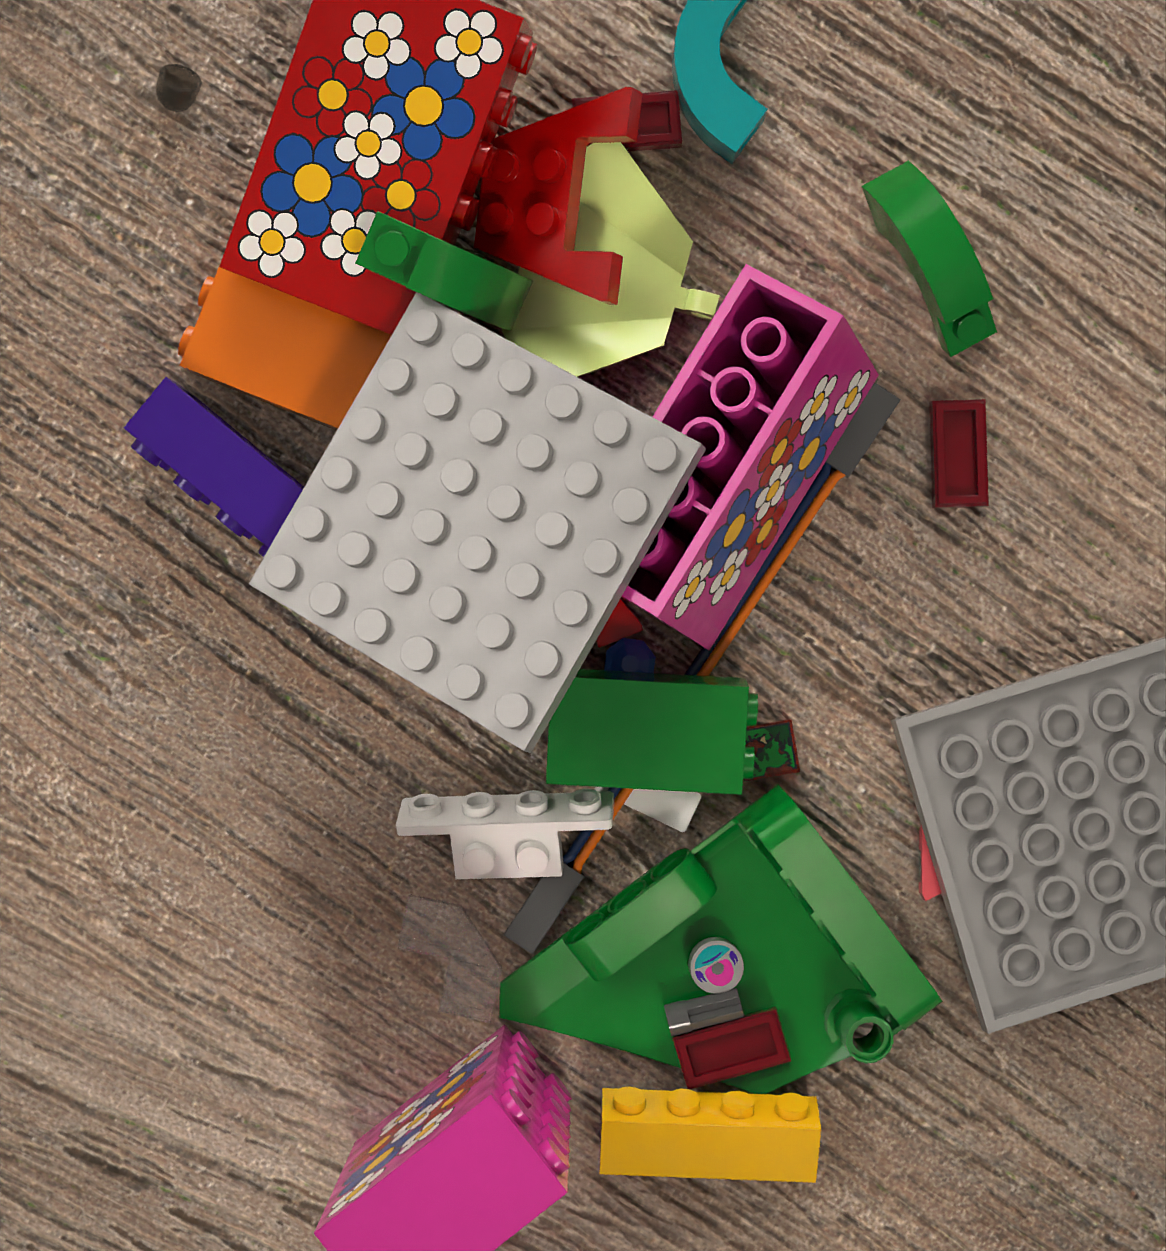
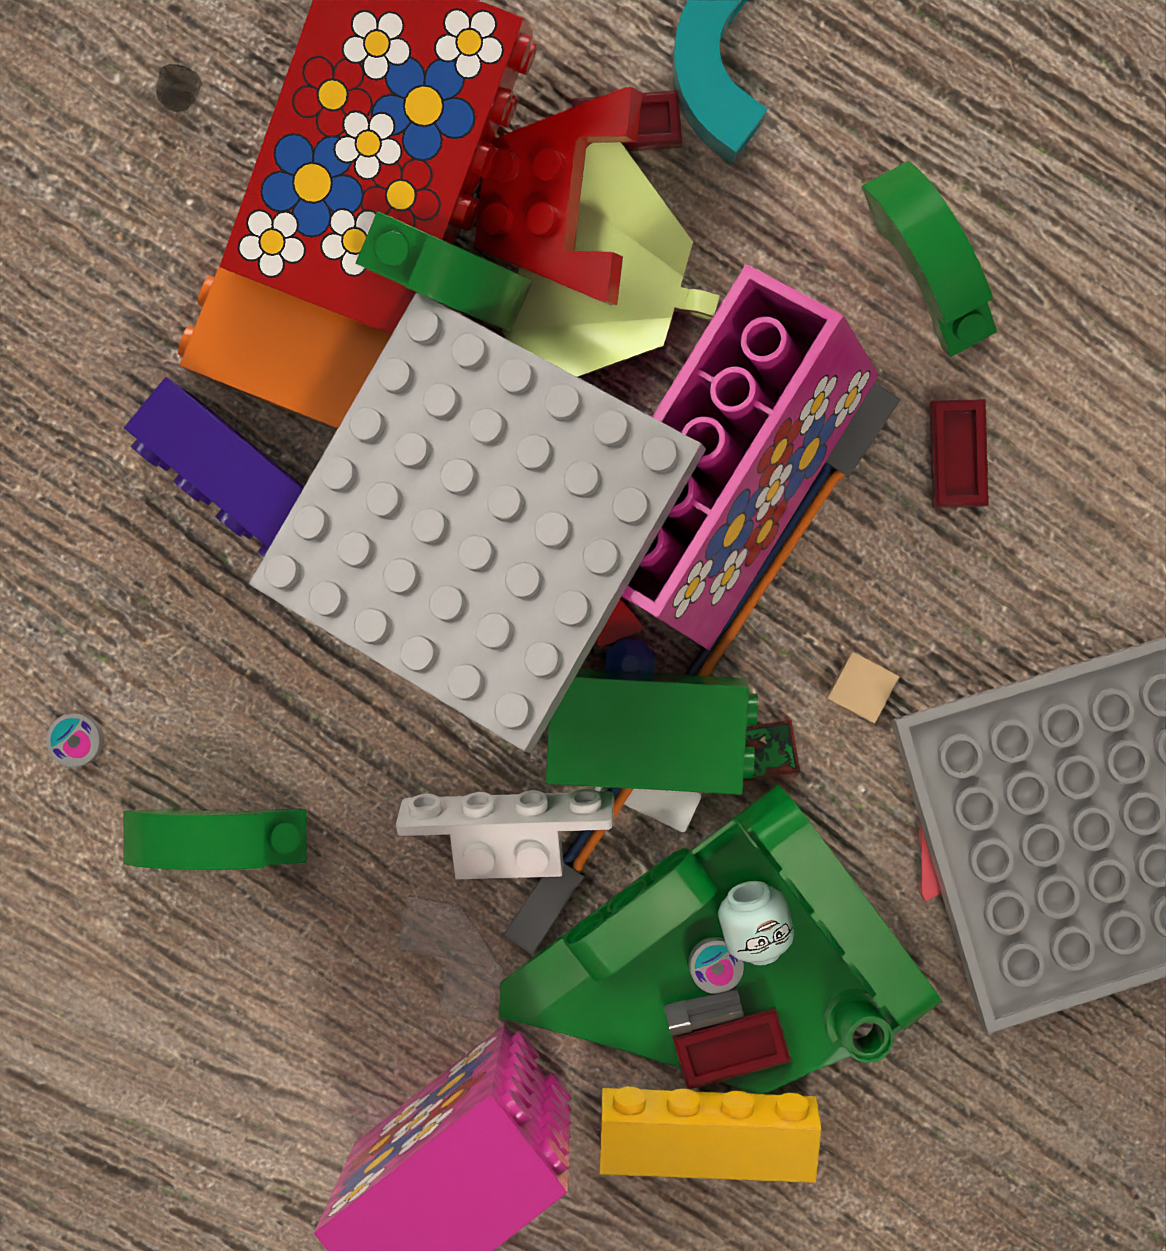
none -> tile [46,713,104,767]
none -> green arch [123,808,307,870]
none -> light aqua head [718,881,794,965]
none -> tan tile [826,651,900,724]

